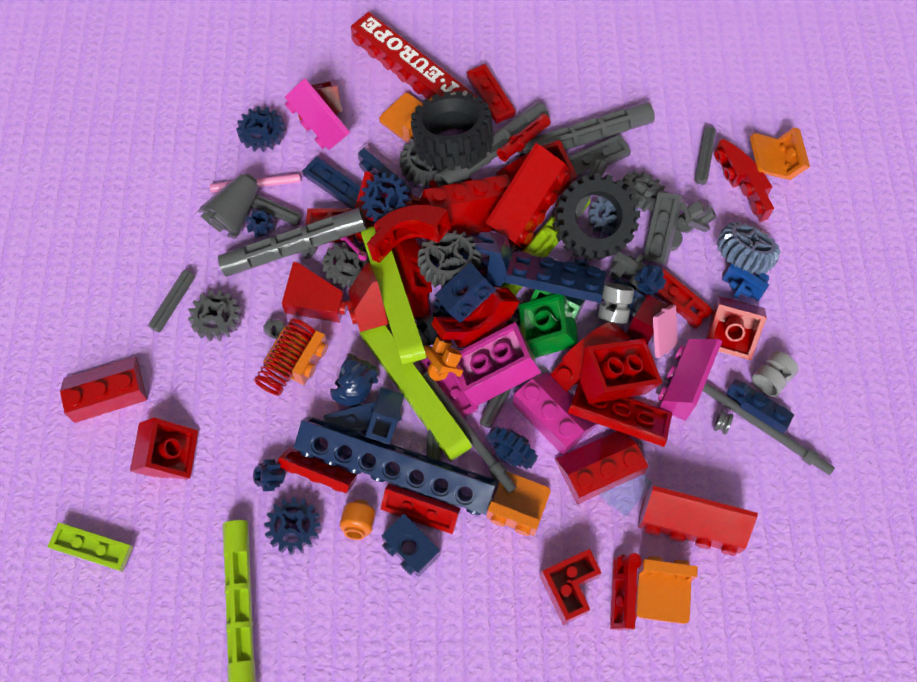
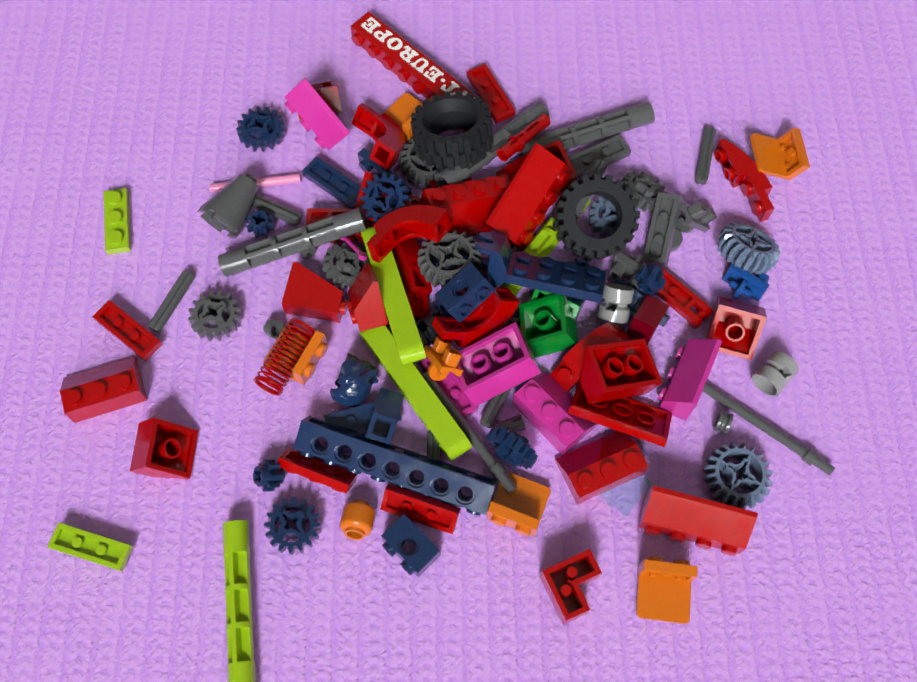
red plate [610,553,642,630] -> none
bright pink piece [653,305,678,358] -> none
dark blue hinge [726,379,795,434] -> none
none -> red plate [92,300,163,362]
none -> lime plate [103,188,131,255]
none -> red arch [351,103,405,170]
none -> dark grey pin [493,414,526,432]
none -> sand blue gear [703,442,773,509]

